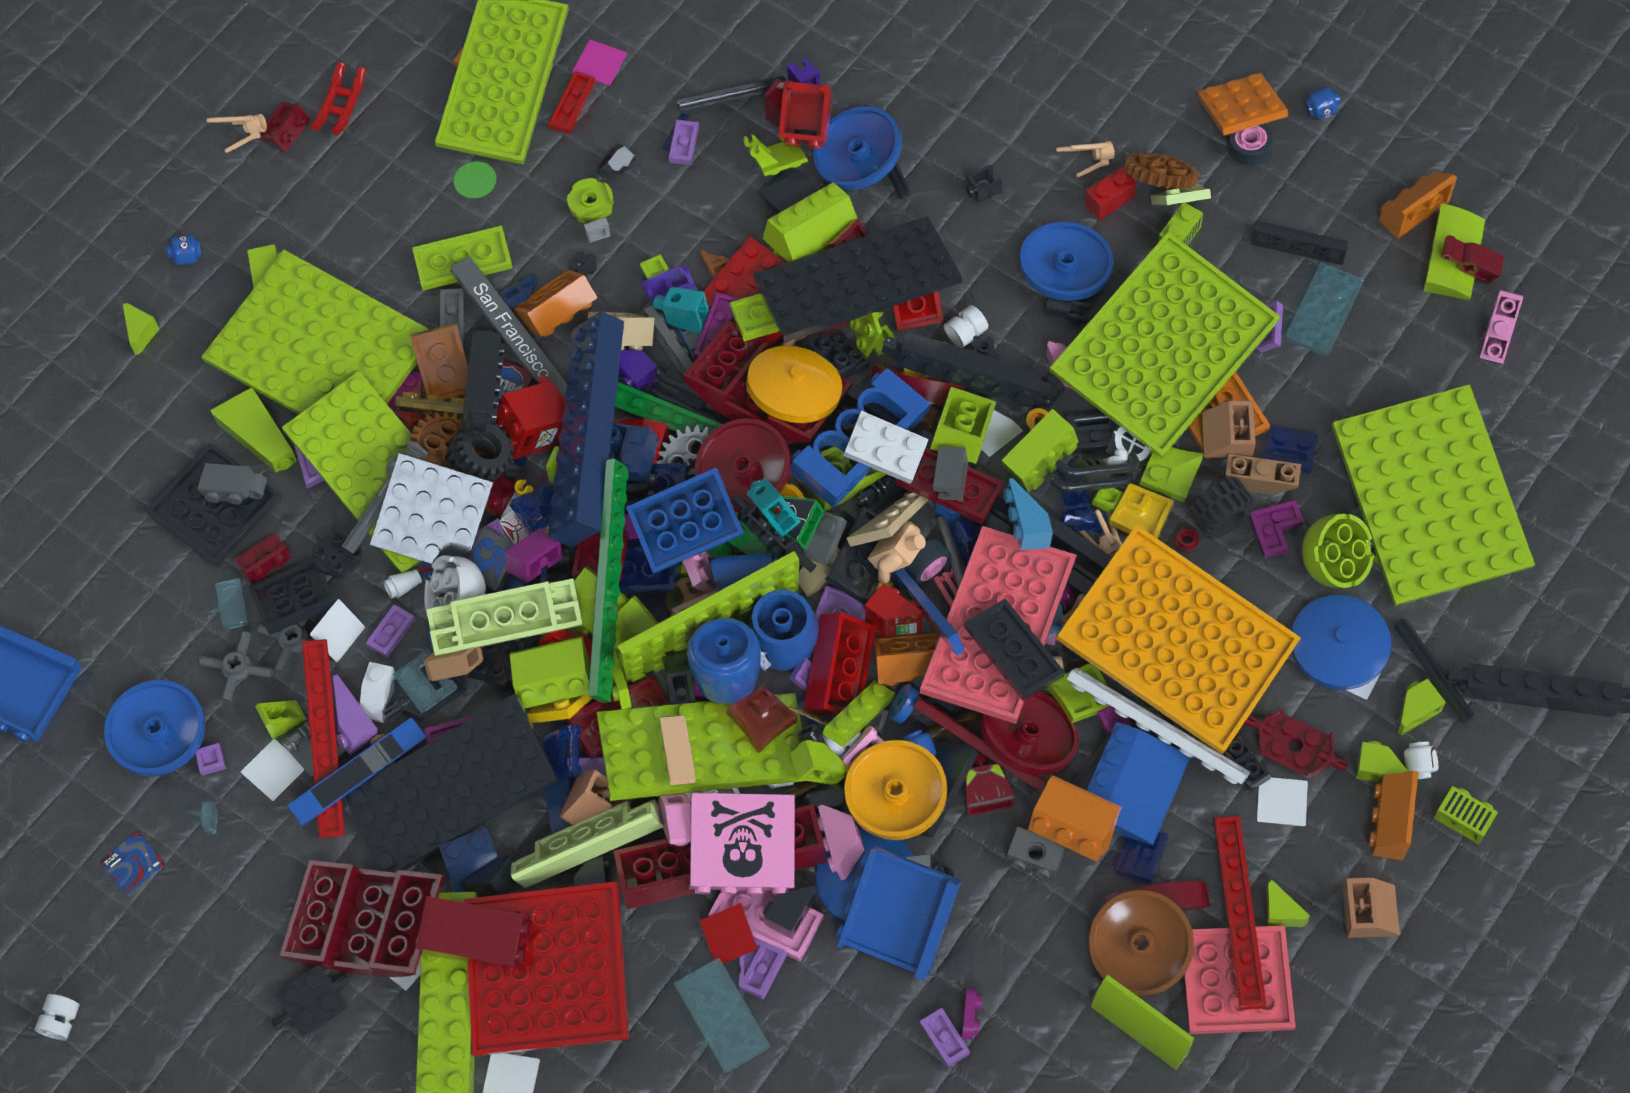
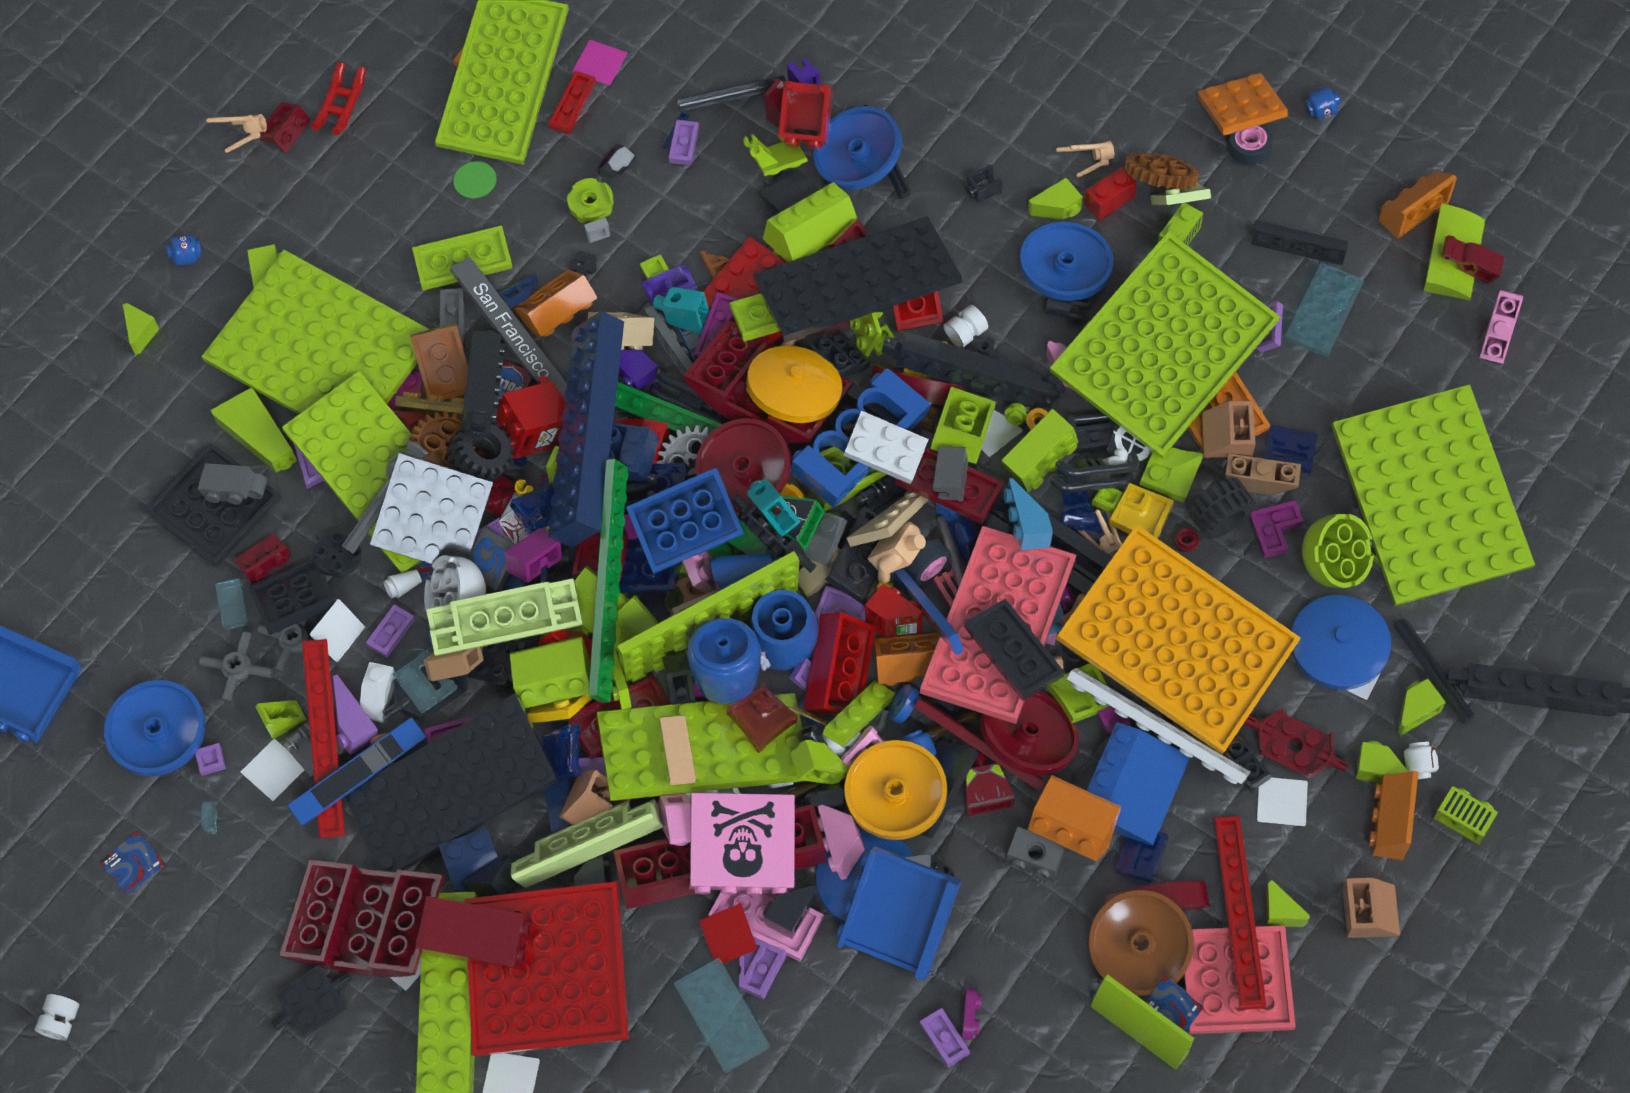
none -> lime plate [1004,403,1027,425]
none -> lime slope [1028,178,1083,220]
none -> sticker [1146,976,1204,1032]

